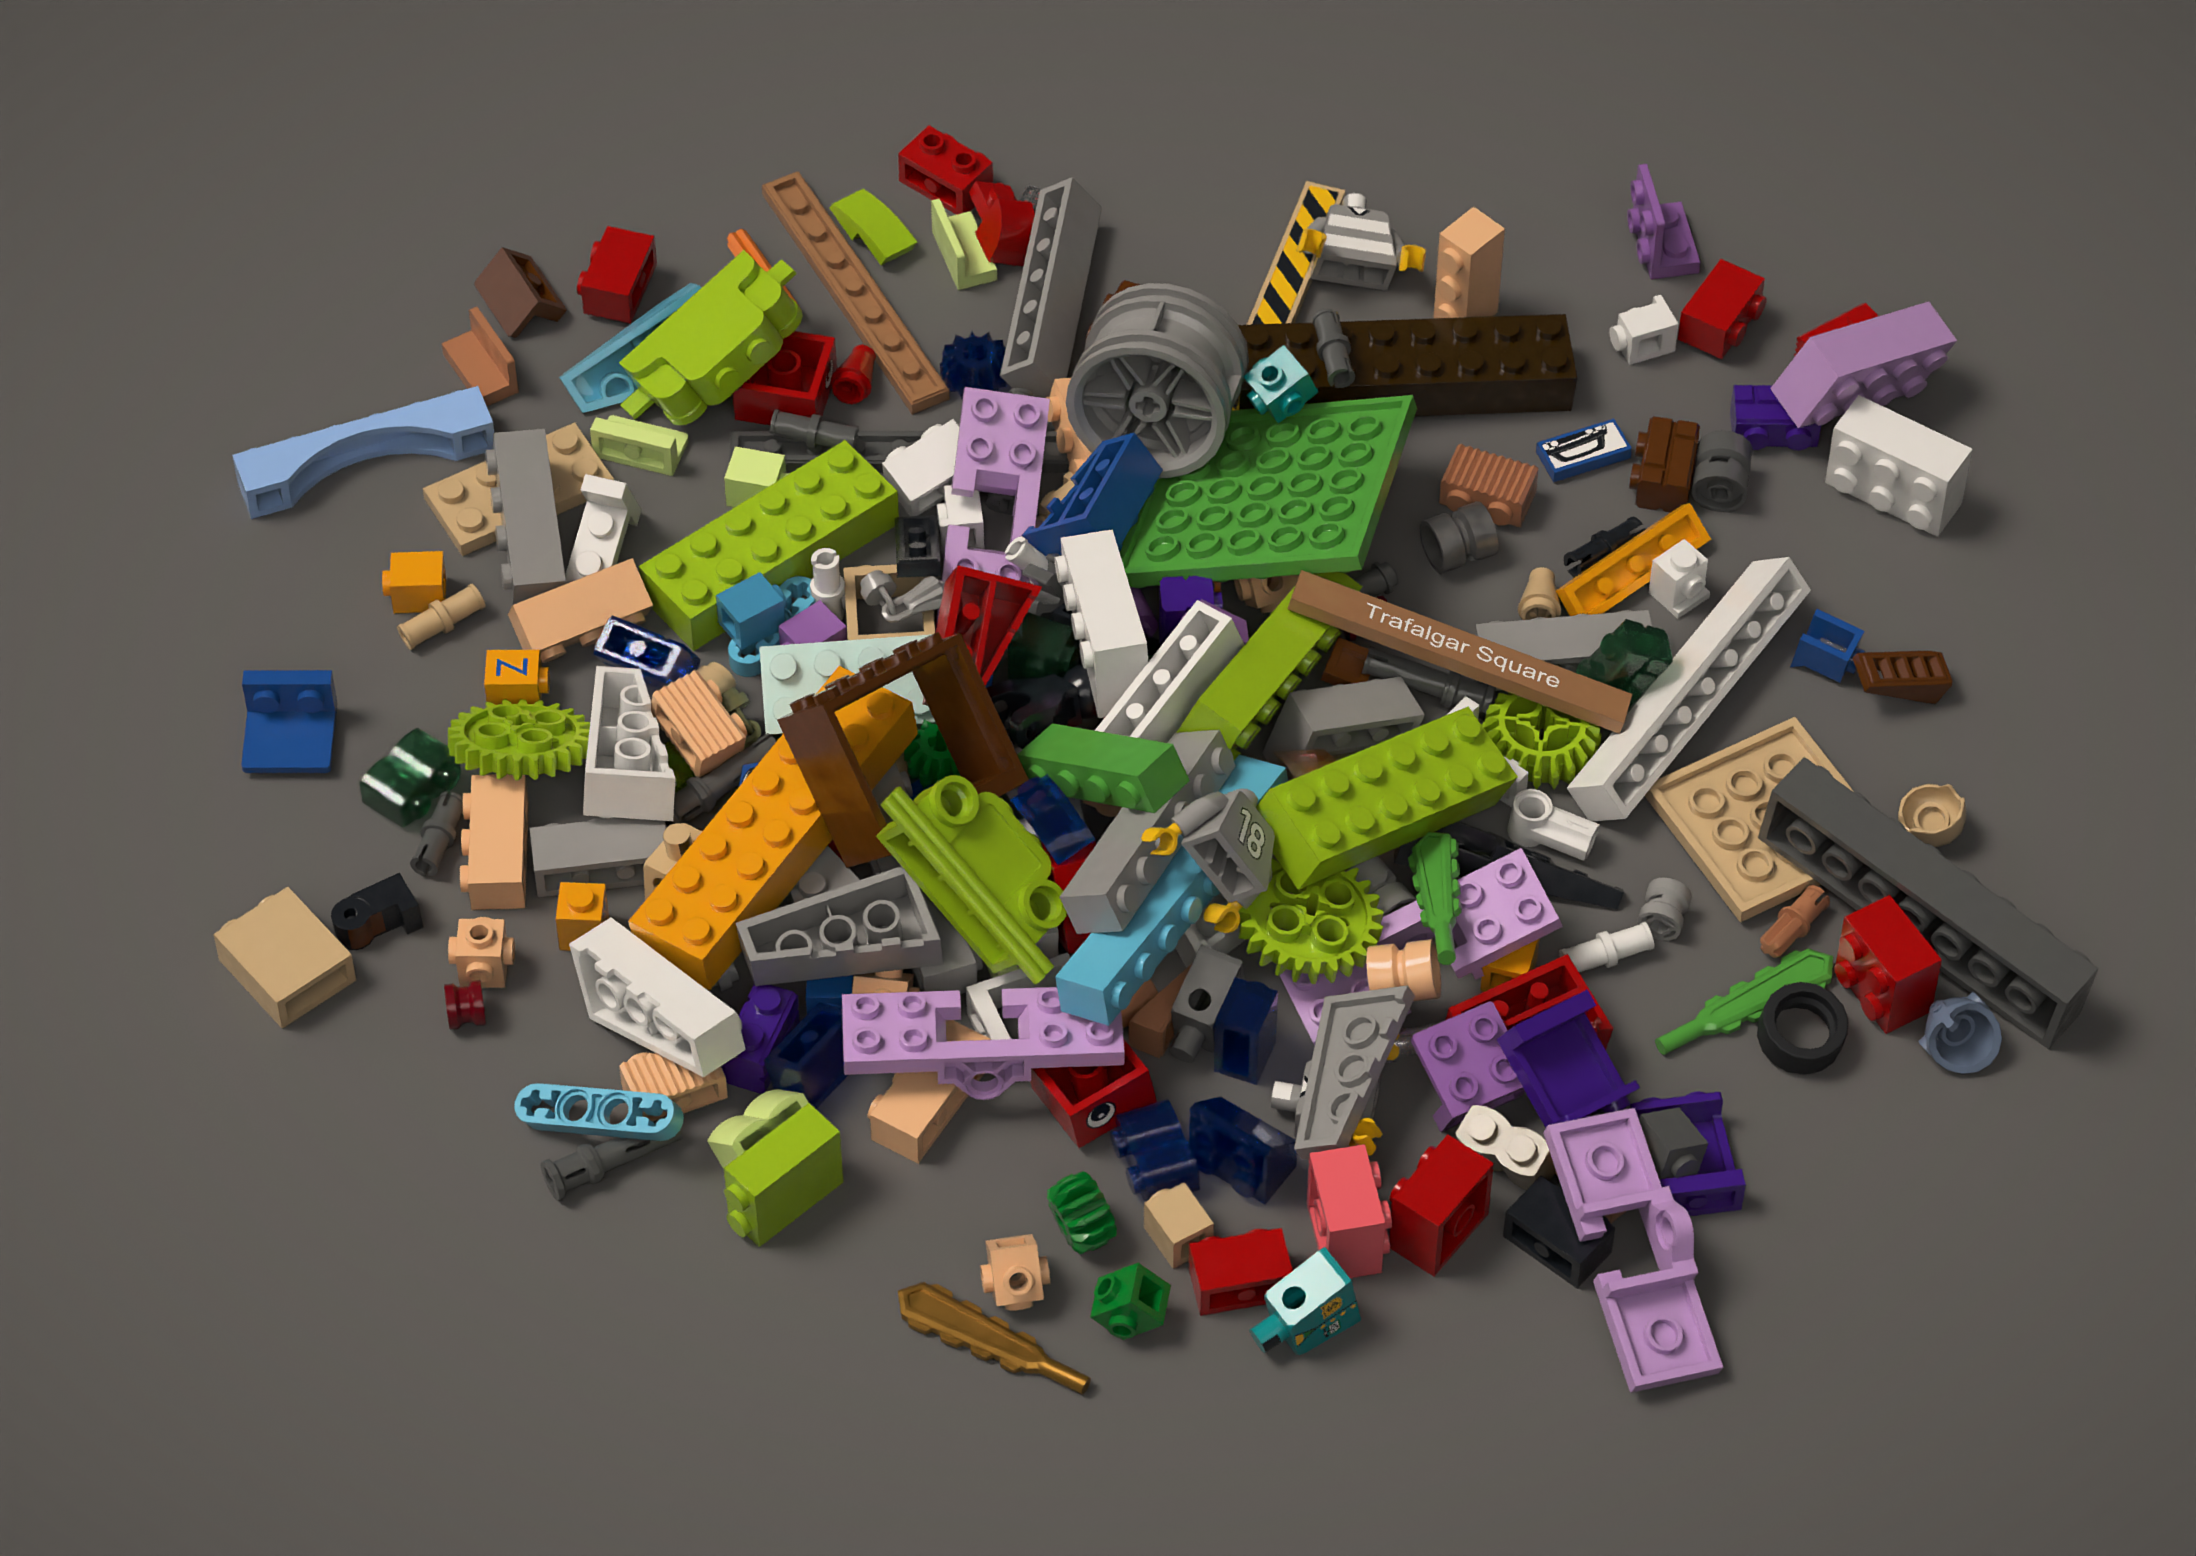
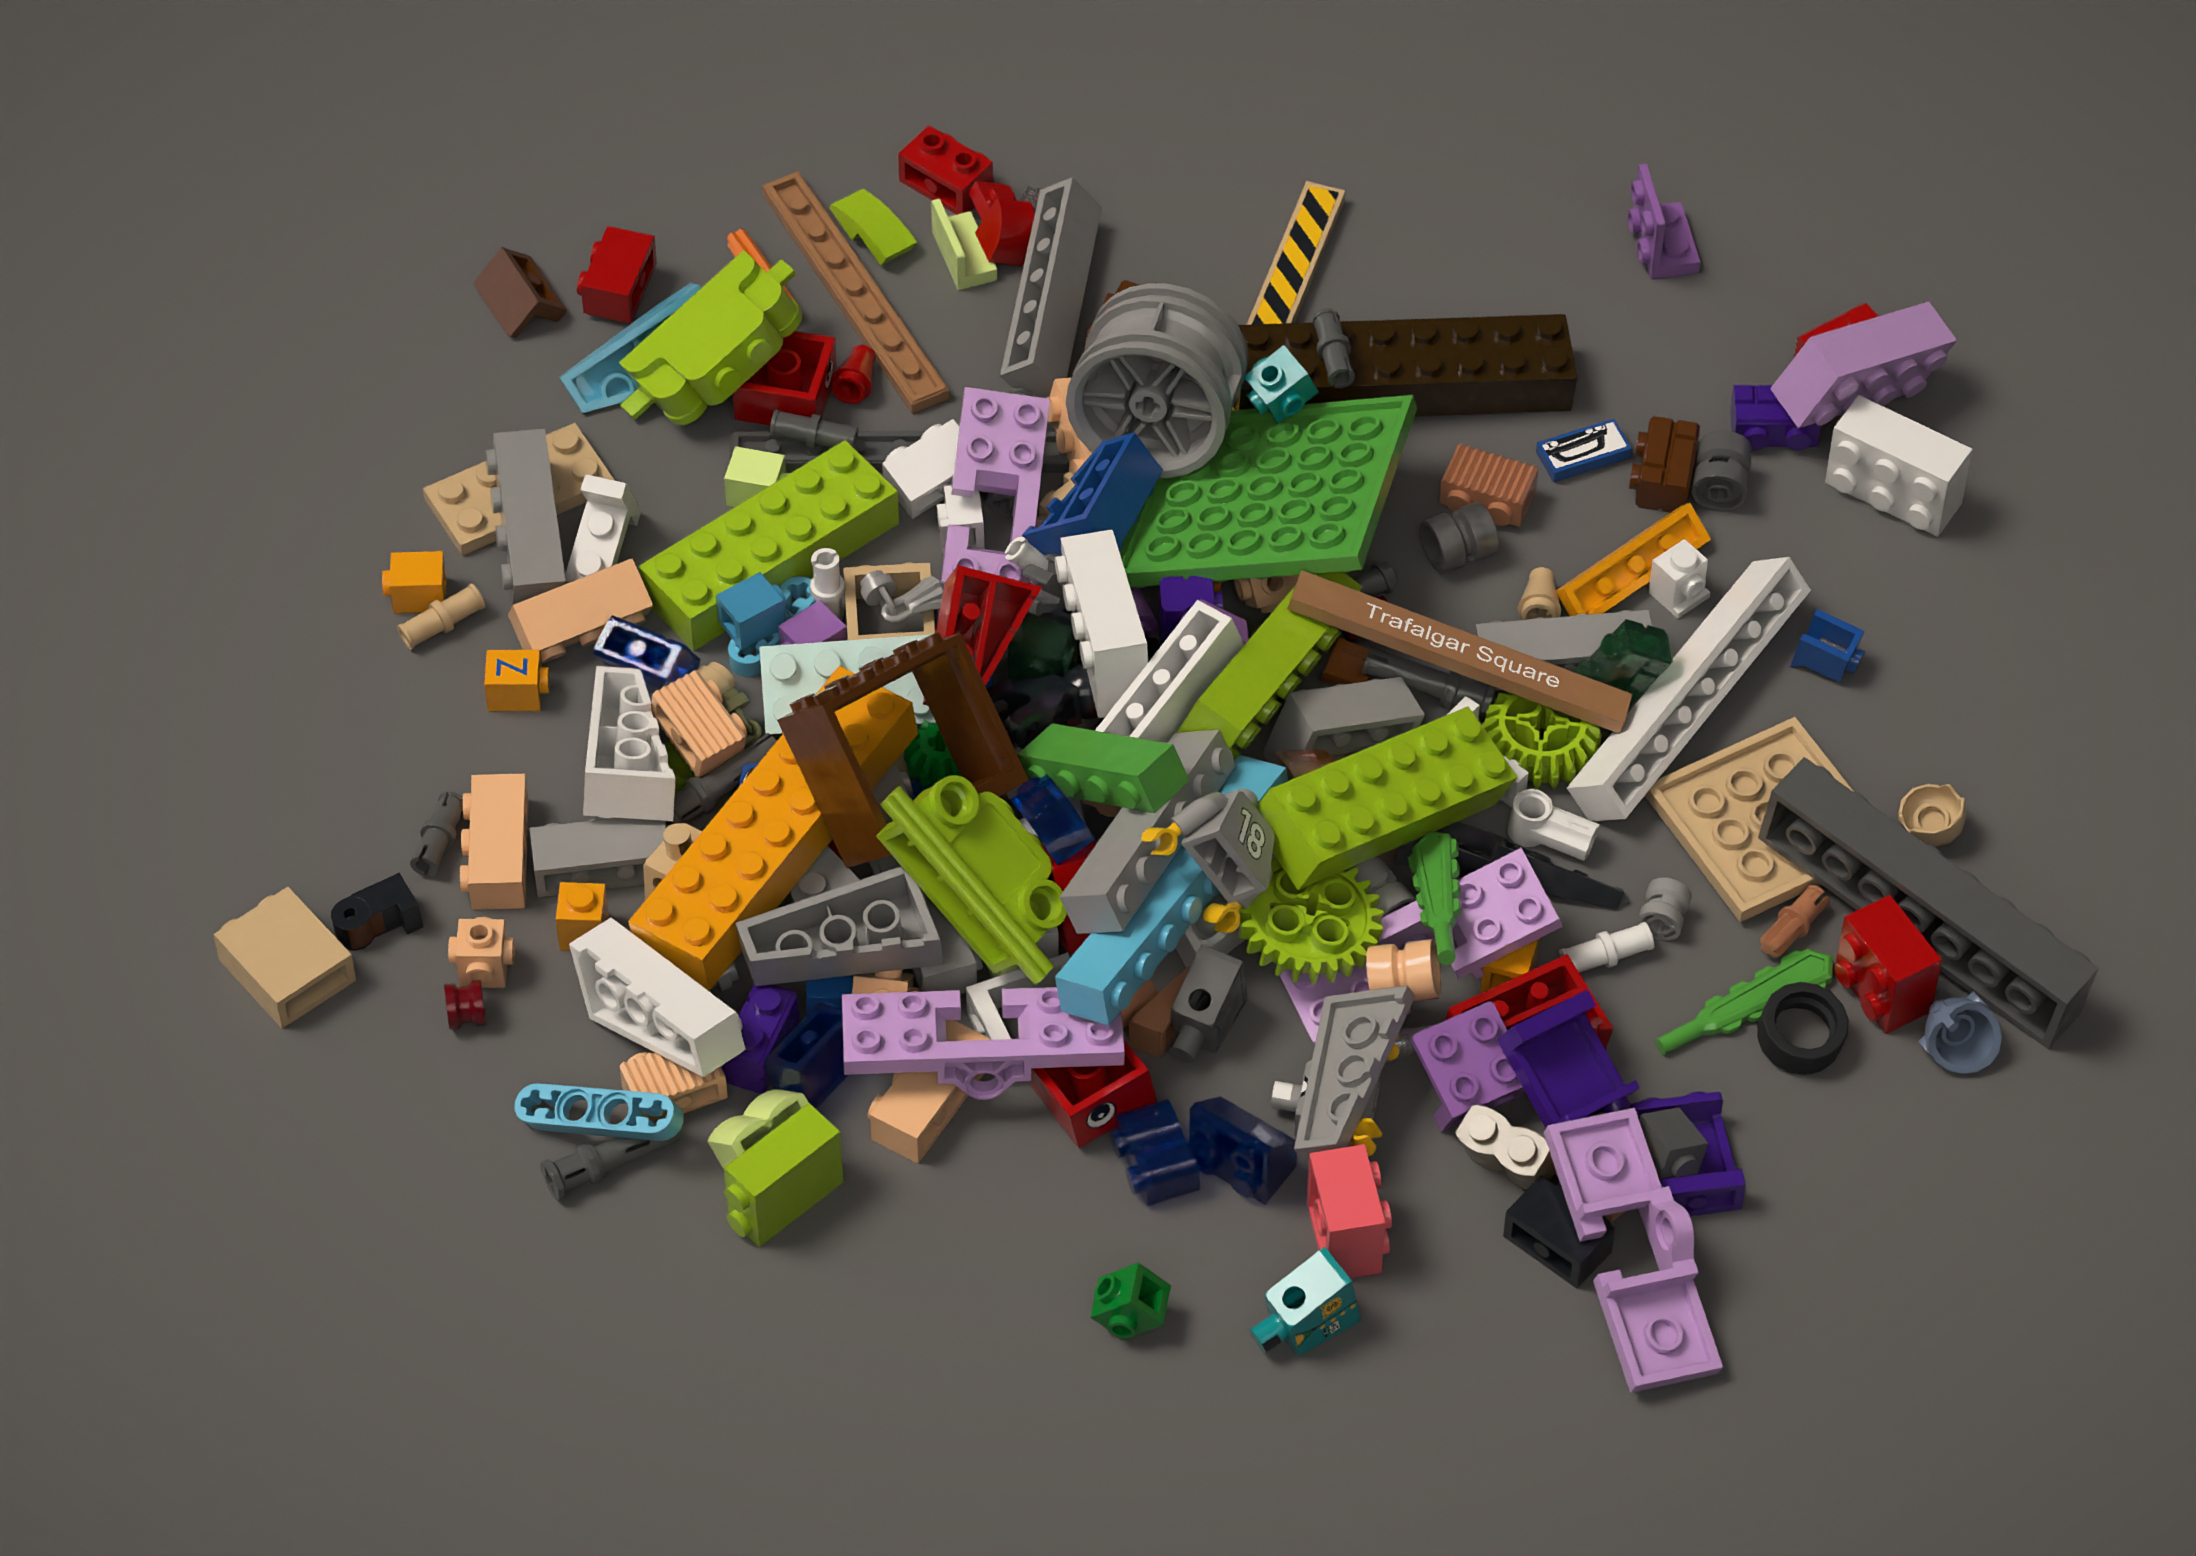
light blue arch [232,386,494,519] -> none
blue bracket [241,670,338,773] -> none
clear green brick [359,728,461,827] -> none
nougat panel [442,307,519,406] -> none
lime gear [448,699,590,780] -> none
yellowish green panel [590,415,689,476] -> none
black tile [895,515,941,578] -> none
pearl gold sword [898,1282,1091,1395] -> none
clear blue gear [940,330,1007,400] -> none
light nougat brick [980,1234,1050,1311] -> none
green gear [1047,1171,1117,1254] -> none
tan brick [1144,1182,1214,1269] -> none
red brick [1189,1228,1293,1316] -> none
clear blue piece [1214,977,1278,1085] -> none
light grey torso [1296,193,1426,291] -> none
red brick [1389,1134,1494,1277] -> none
light nougat brick [1434,206,1505,318] -> none
black pin [1563,517,1646,577] -> none
white brick [1609,295,1678,365] -> none
red brick [1678,259,1767,359] -> none
reddish brown slope [1853,651,1952,704] -> none

